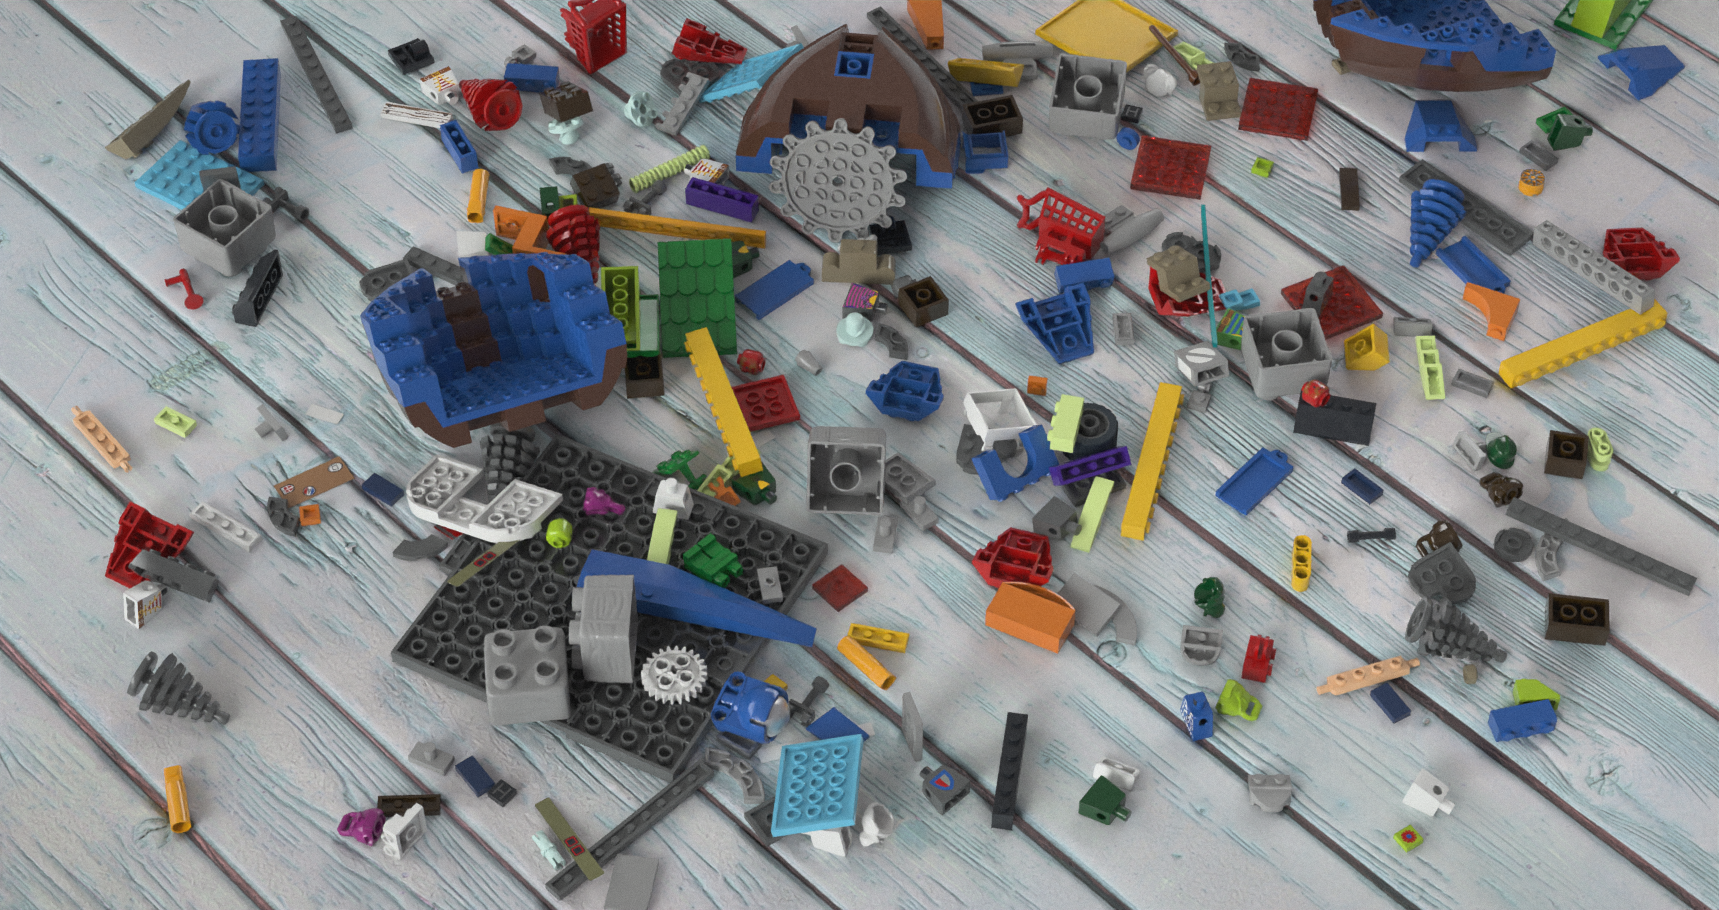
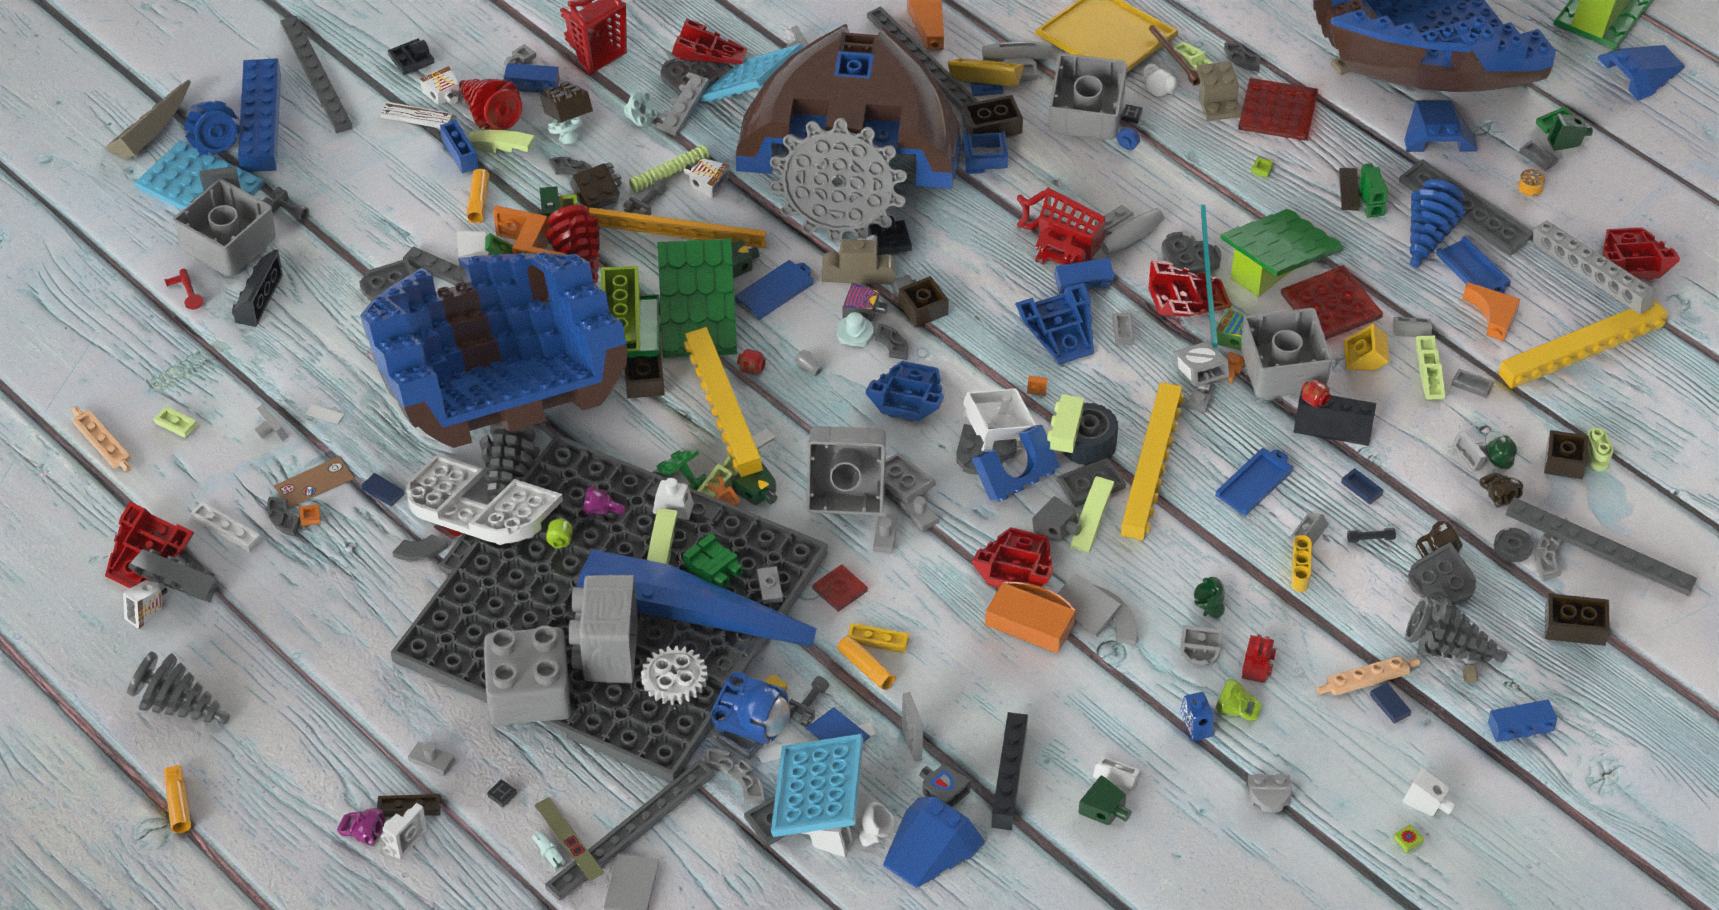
olive sticker [447,539,521,587] -> none
dark blue tile [455,755,495,797] -> none
dark purple brick [685,177,759,223] -> none
red plate [732,375,800,432] -> none
dark purple brick [1049,446,1132,486] -> none
clear red plate [1130,135,1212,200] -> none
dark tan bracket [1146,245,1211,302] -> none
medium azure slope [1219,288,1260,311] -> none
dark grey torso [1302,271,1334,318] -> none
lime slope [1513,678,1560,710] -> none
none -> yellowish green slope [467,130,535,154]
none -> blue wedge [883,797,985,888]
none -> green piece [1220,209,1344,297]
none -> orange plate [1221,352,1245,383]
none -> light grey slope [1289,513,1328,548]
none -> green hips [1359,163,1388,218]

